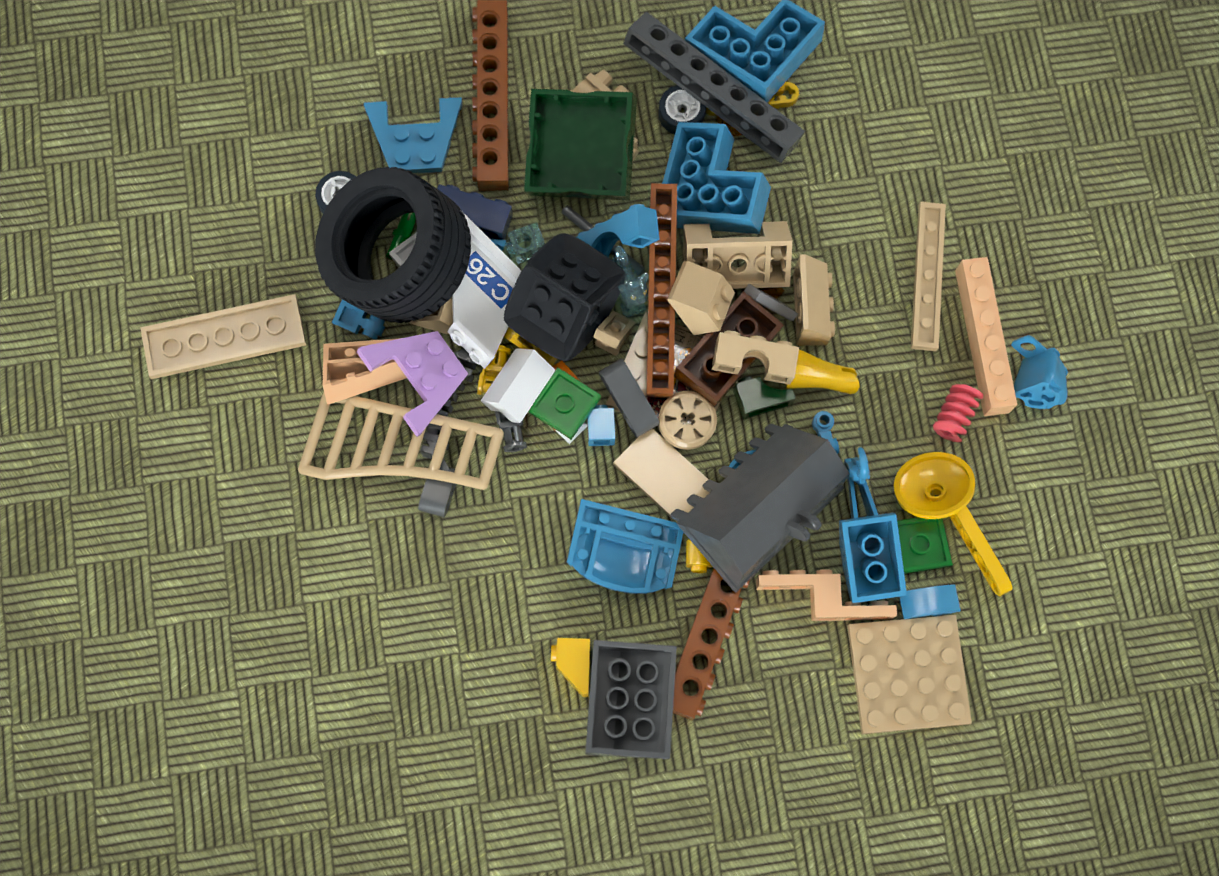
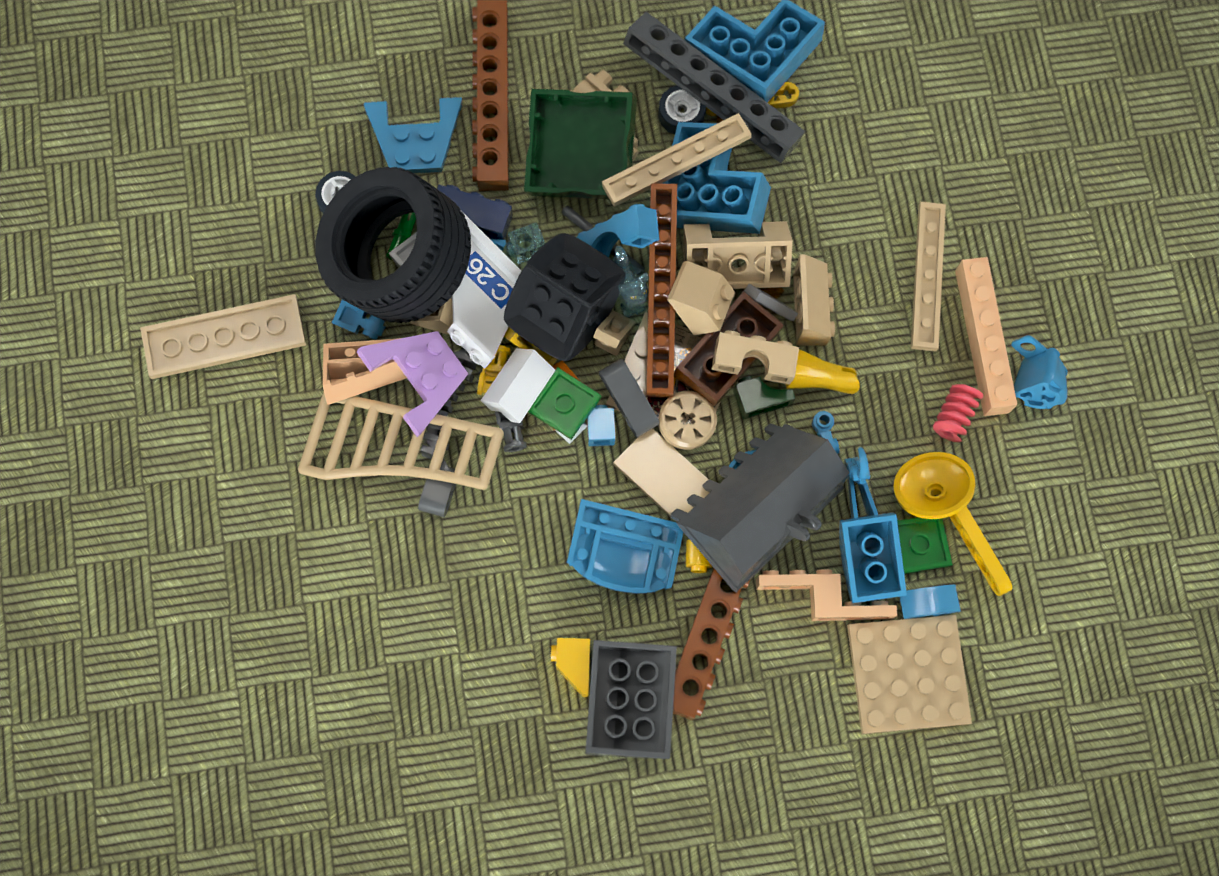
none -> tan plate [602,113,752,207]

